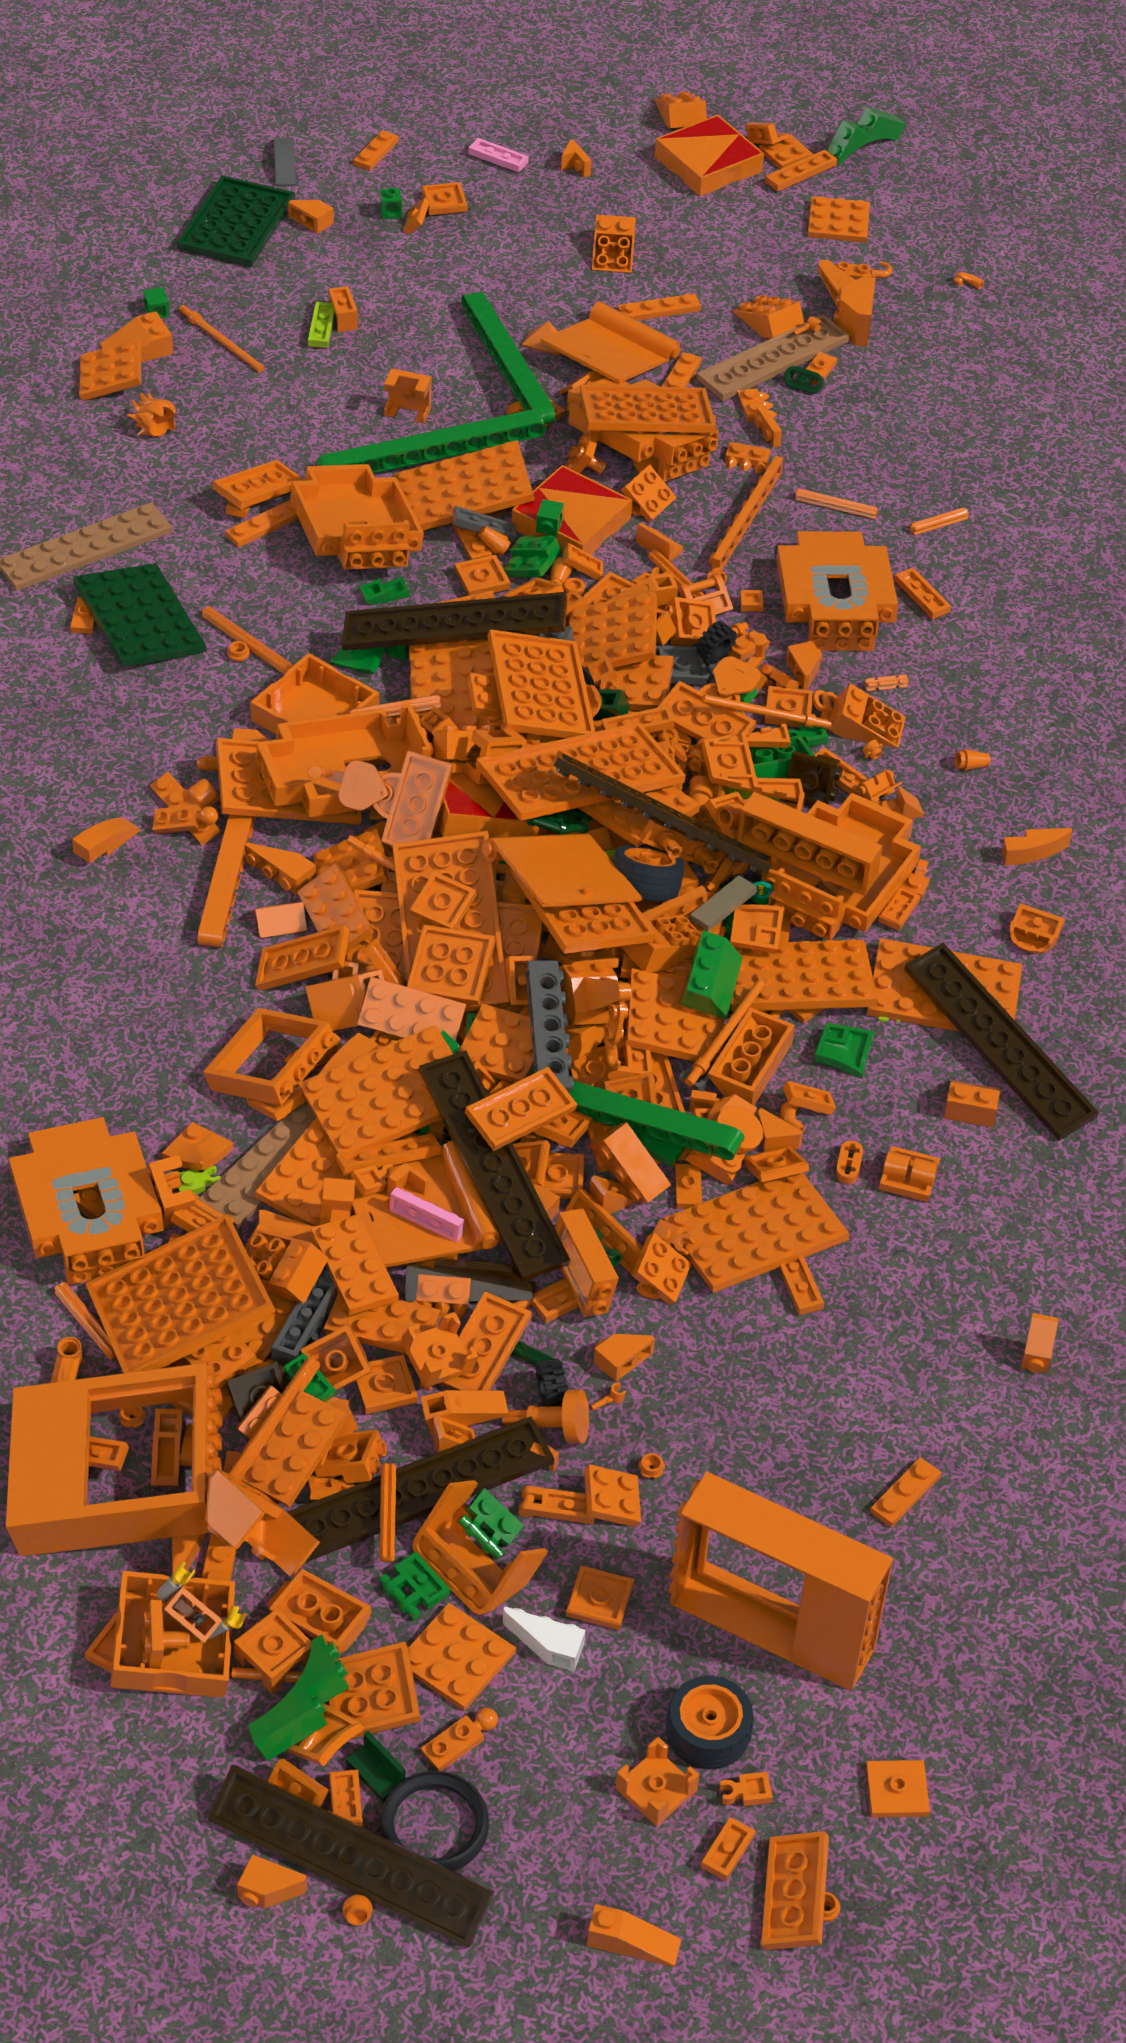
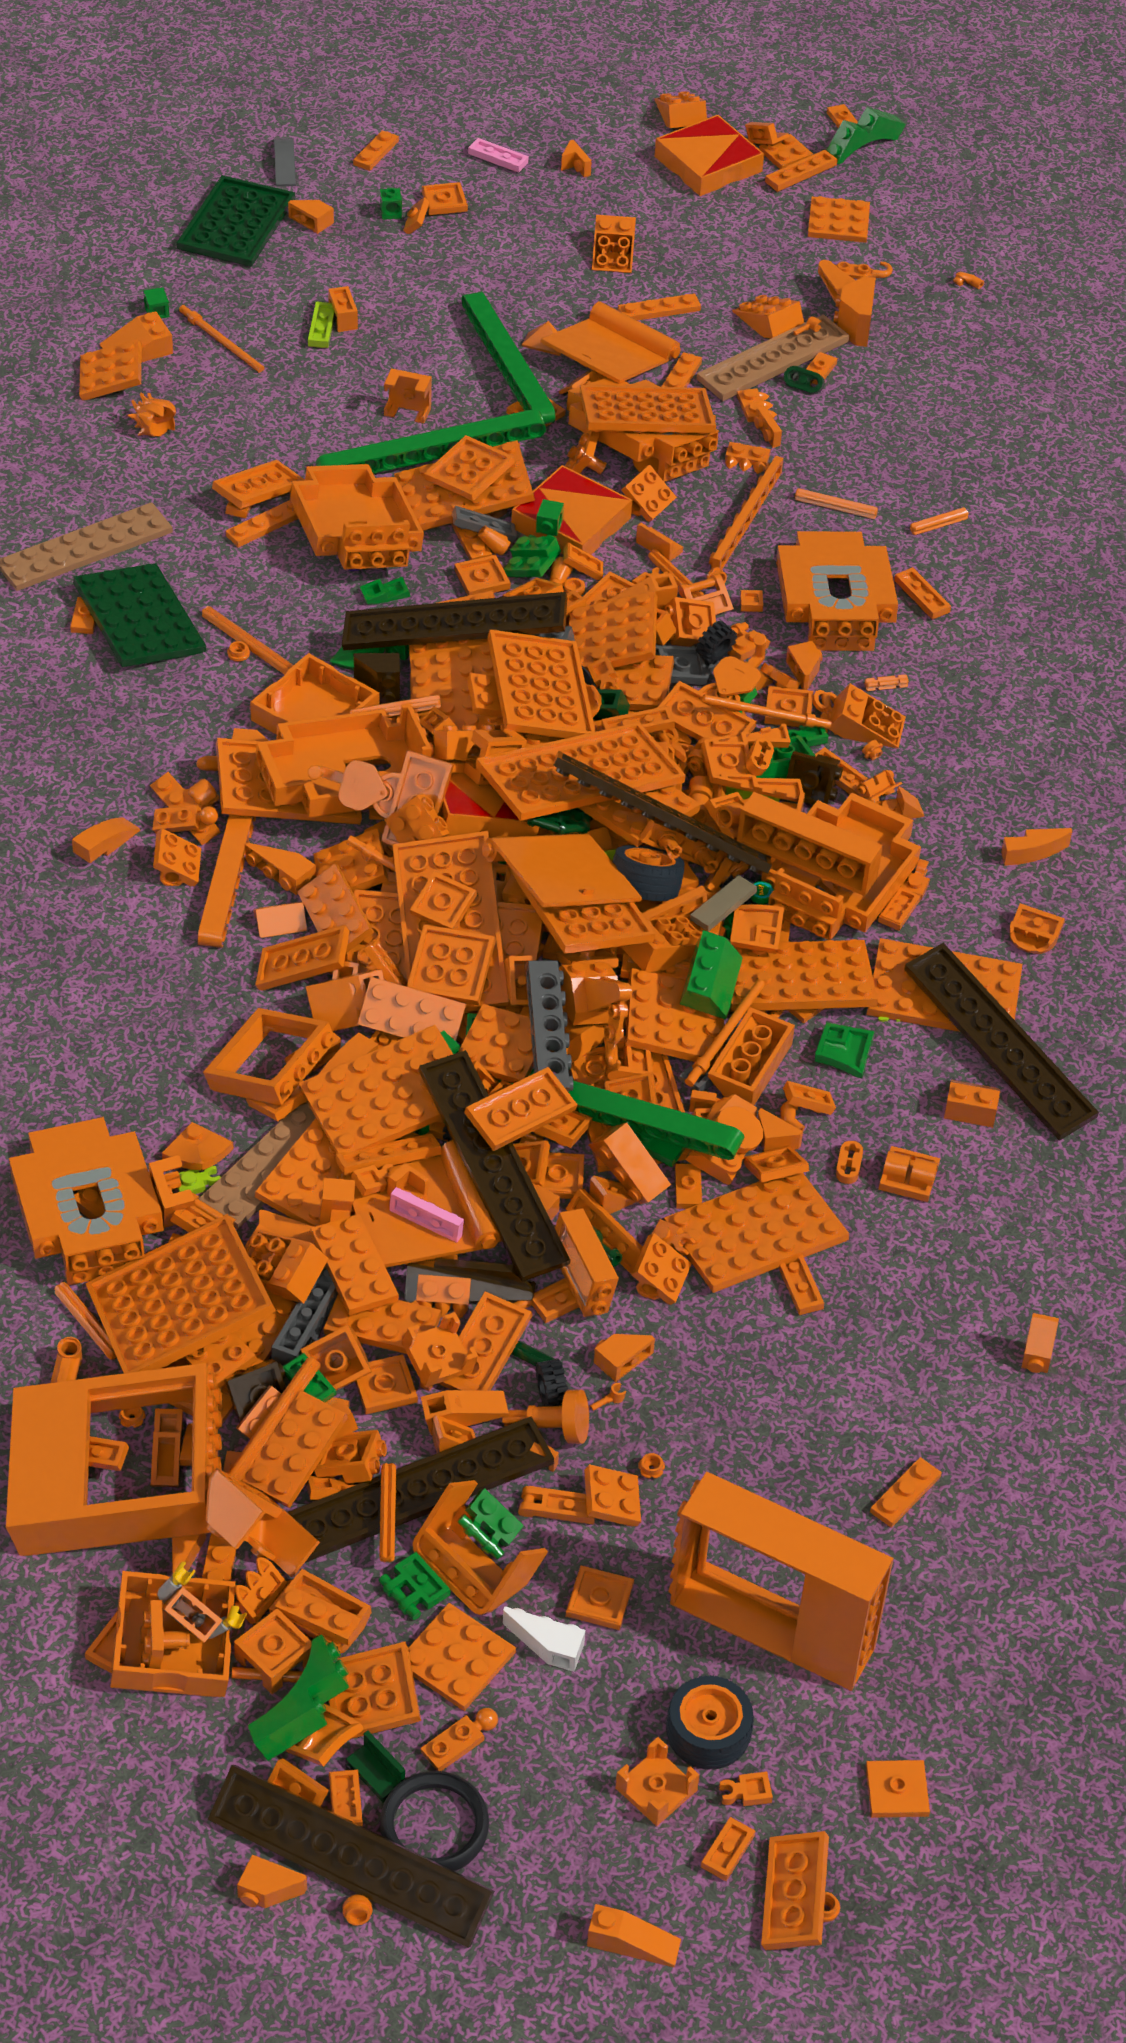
orange cone [955,748,990,771] -> none
none -> orange plate [153,828,201,886]
none -> orange plate [234,1557,287,1624]
none -> orange plate [275,1585,363,1646]
none -> dark brown slope [354,653,400,704]
none -> orange plate [384,793,450,843]
none -> orange plate [424,435,515,501]
none -> orange beam [745,737,774,776]
none -> orange plate [827,104,858,128]

